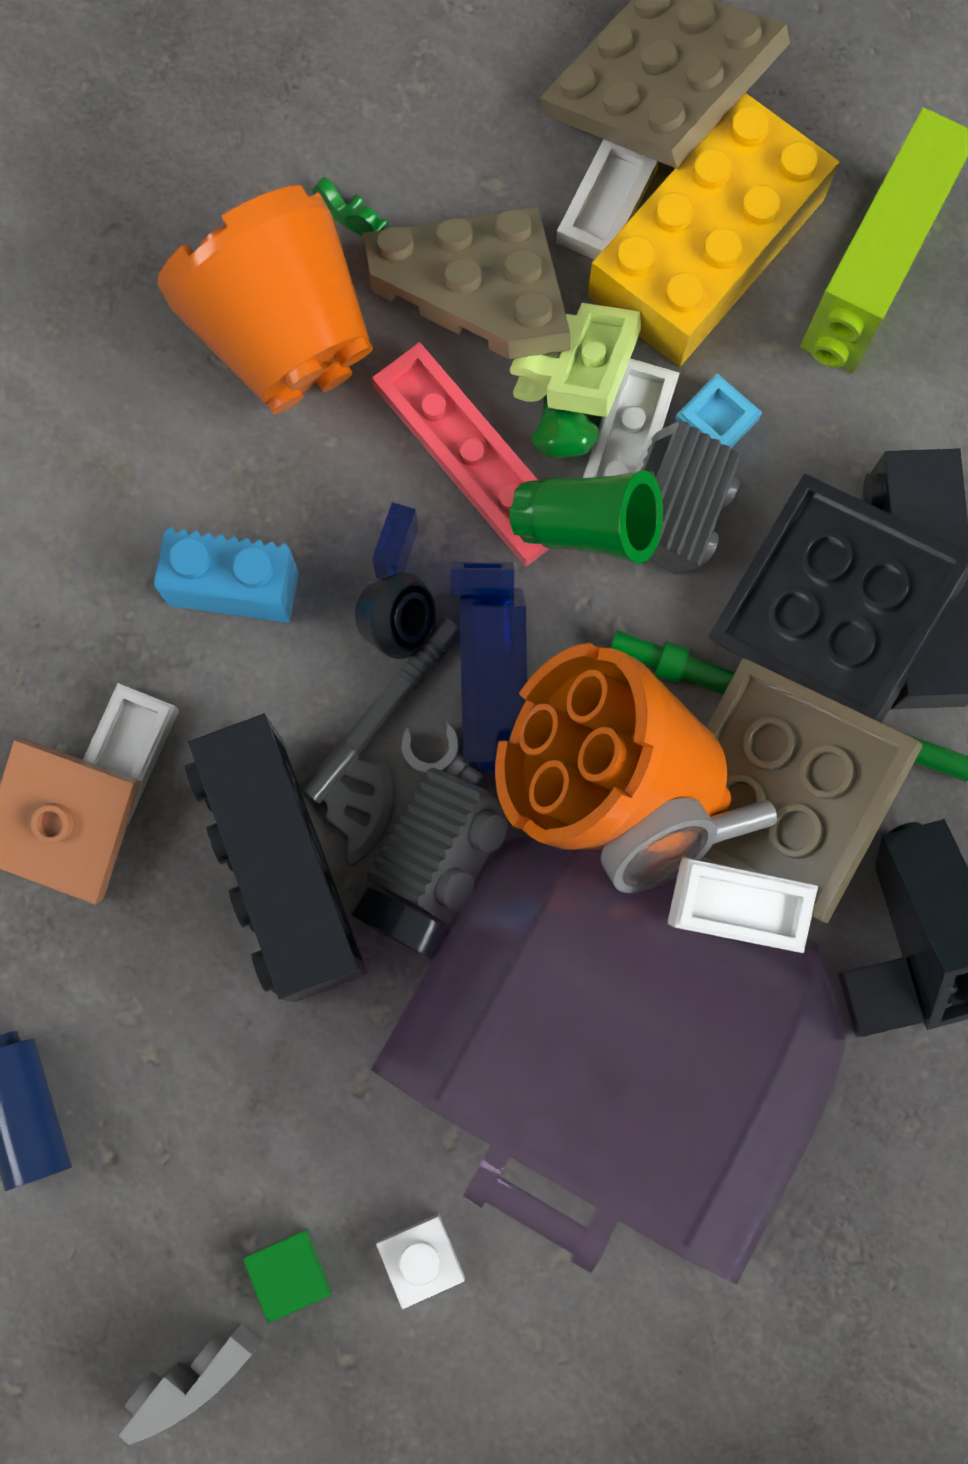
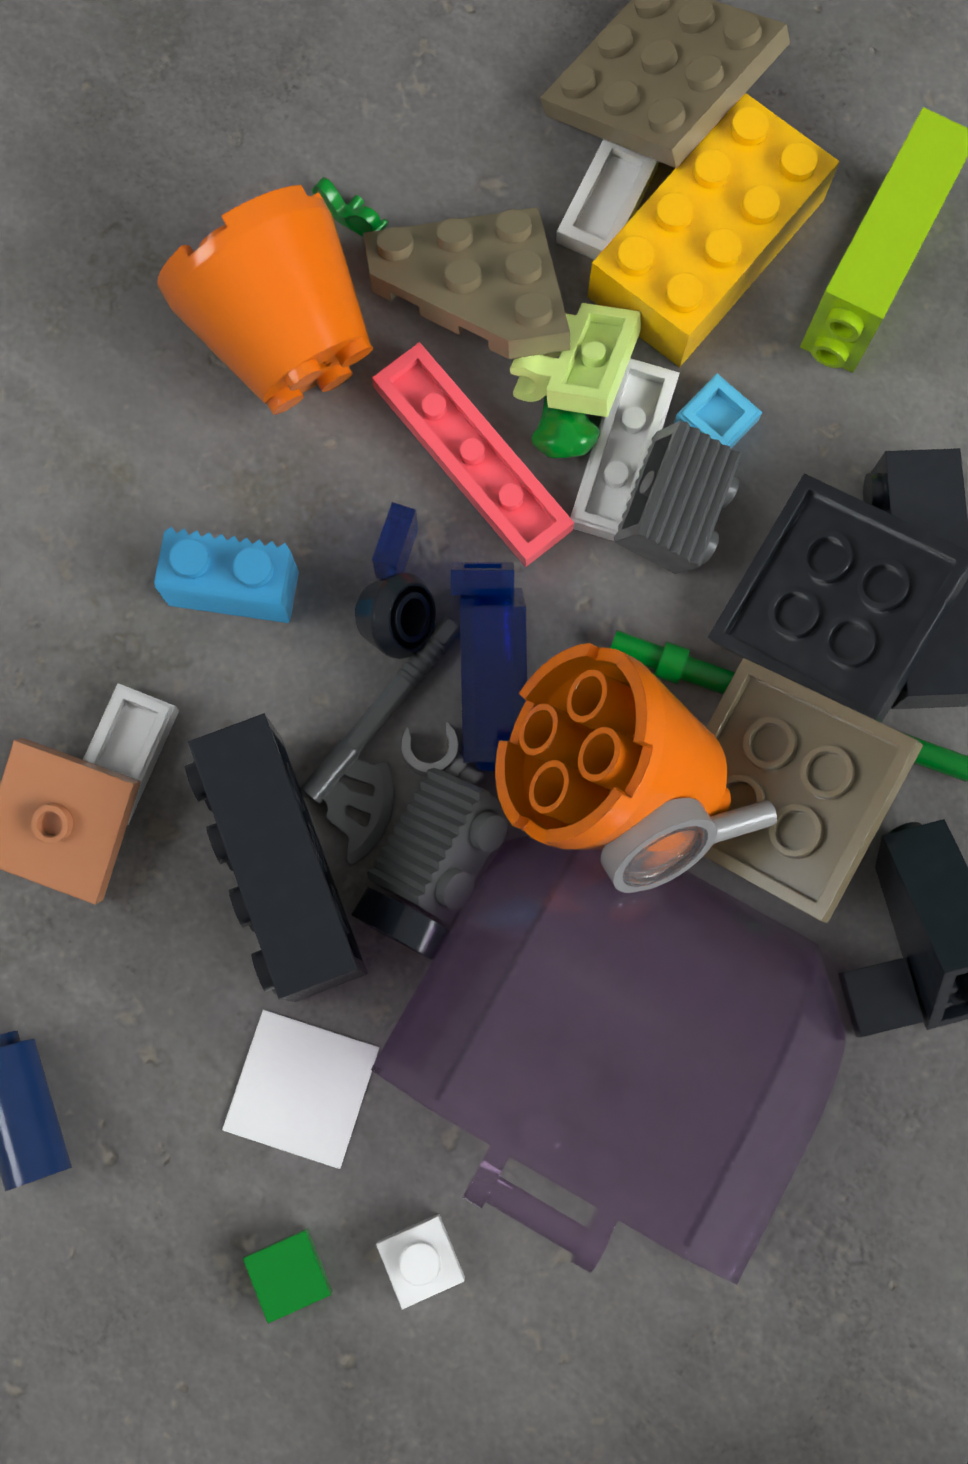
light grey slope [119,1323,262,1445] -> none
green plant [509,470,663,564] -> none
white tile [667,857,818,953] -> none
none -> white sticker [222,1010,380,1169]

